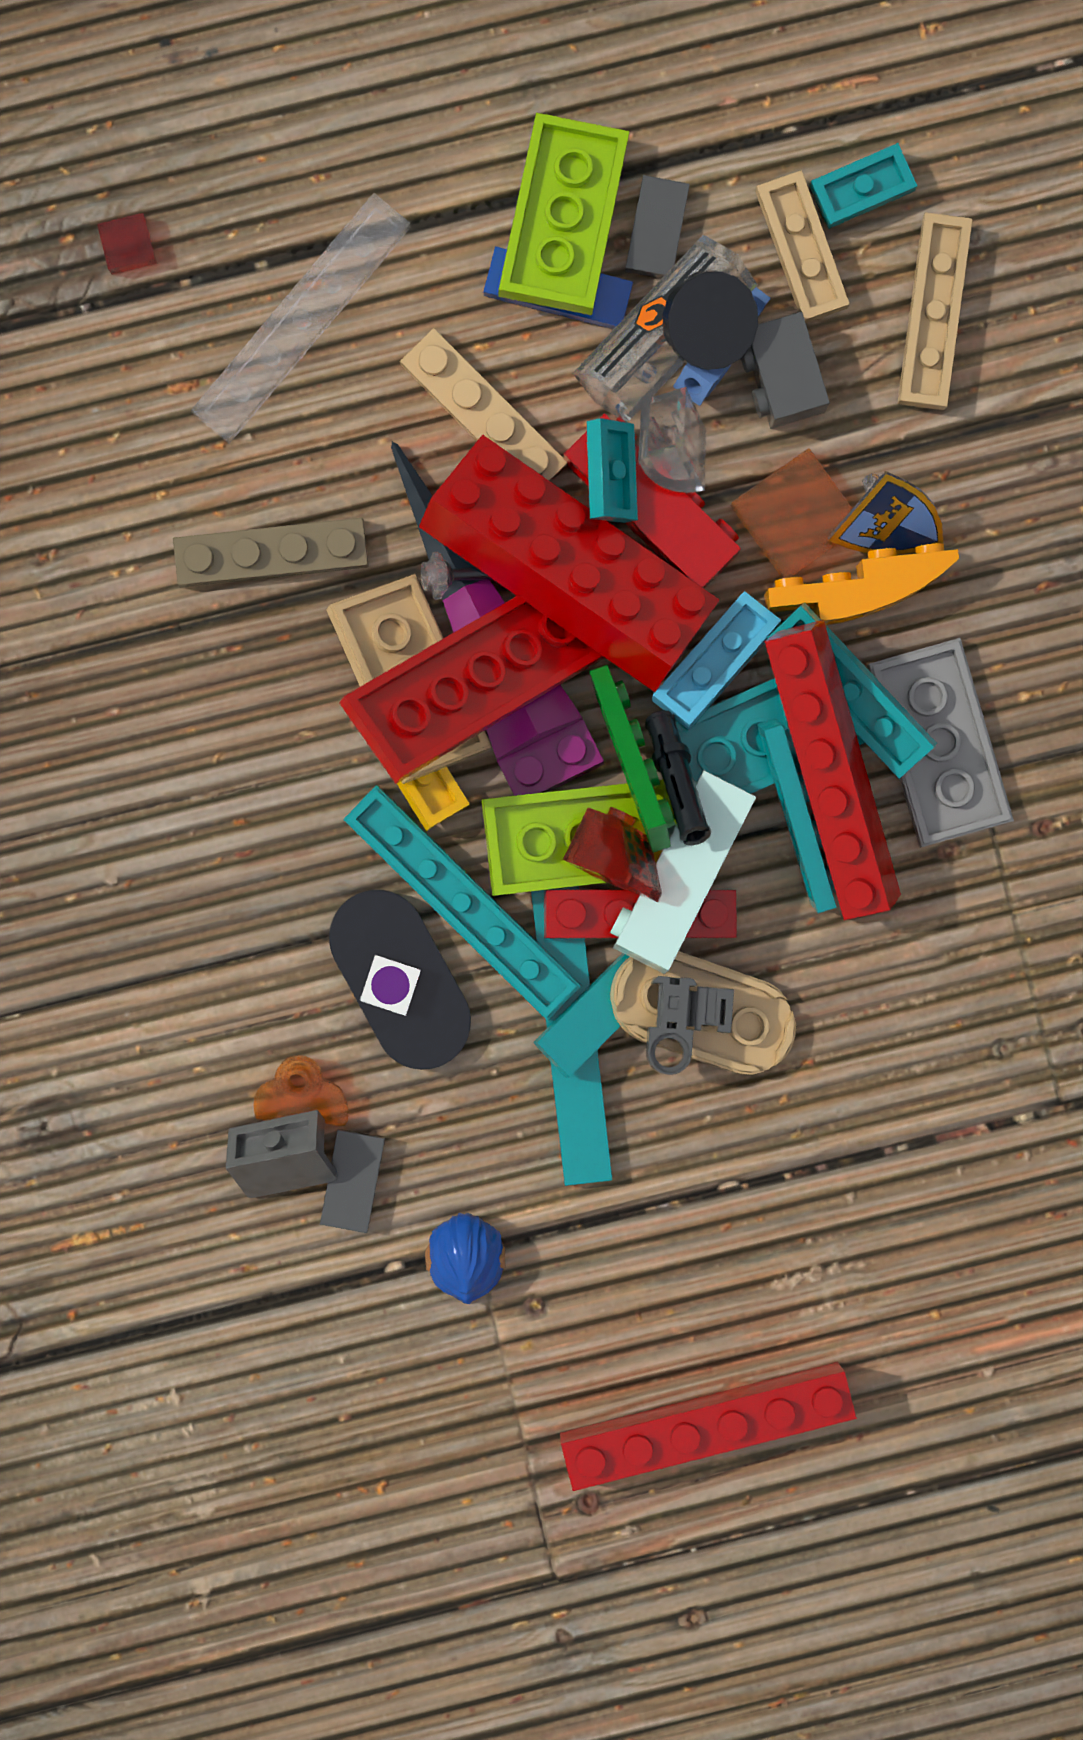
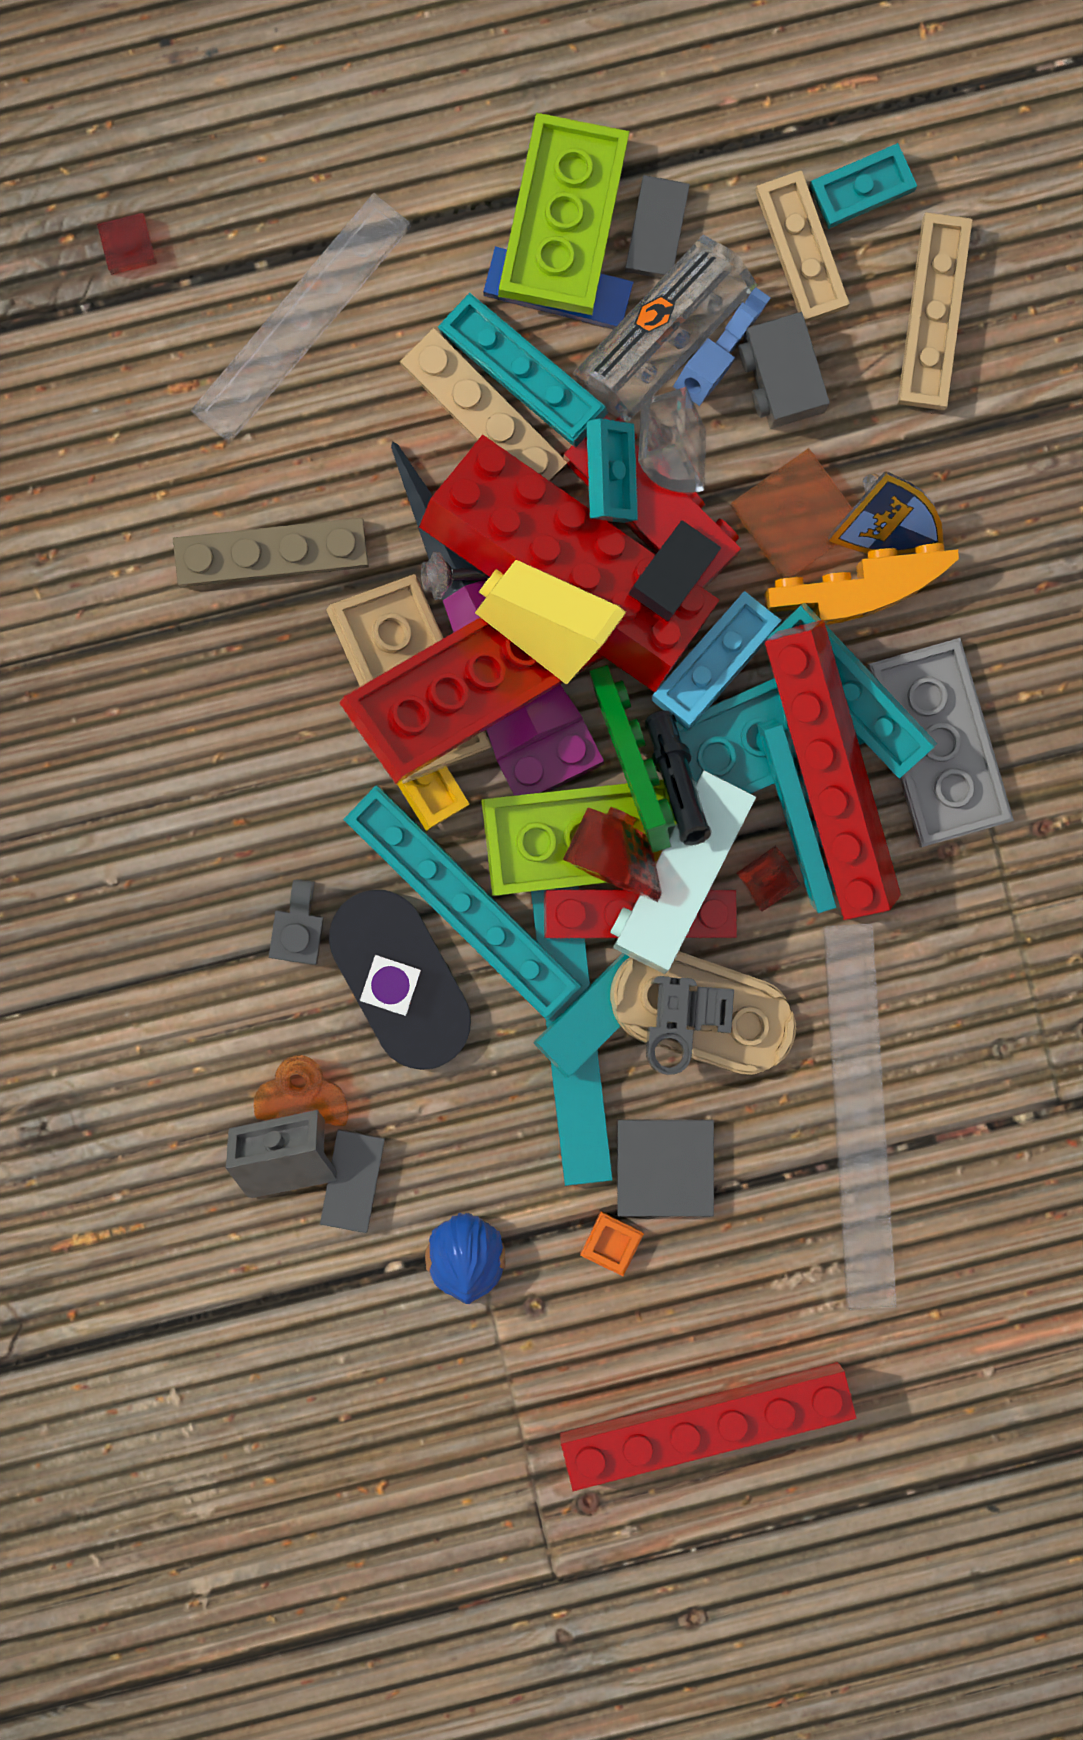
black tile [662,270,758,370] -> none
none -> dark grey plate [269,879,324,965]
none -> teal tile [438,292,608,448]
none -> light yellow slope [475,560,626,685]
none -> orange tile [580,1211,644,1276]
none -> dark grey tile [617,1119,714,1217]
none -> black tile [629,520,721,622]
none -> clear red plate [737,845,801,912]
none -> clear tile [823,924,897,1310]

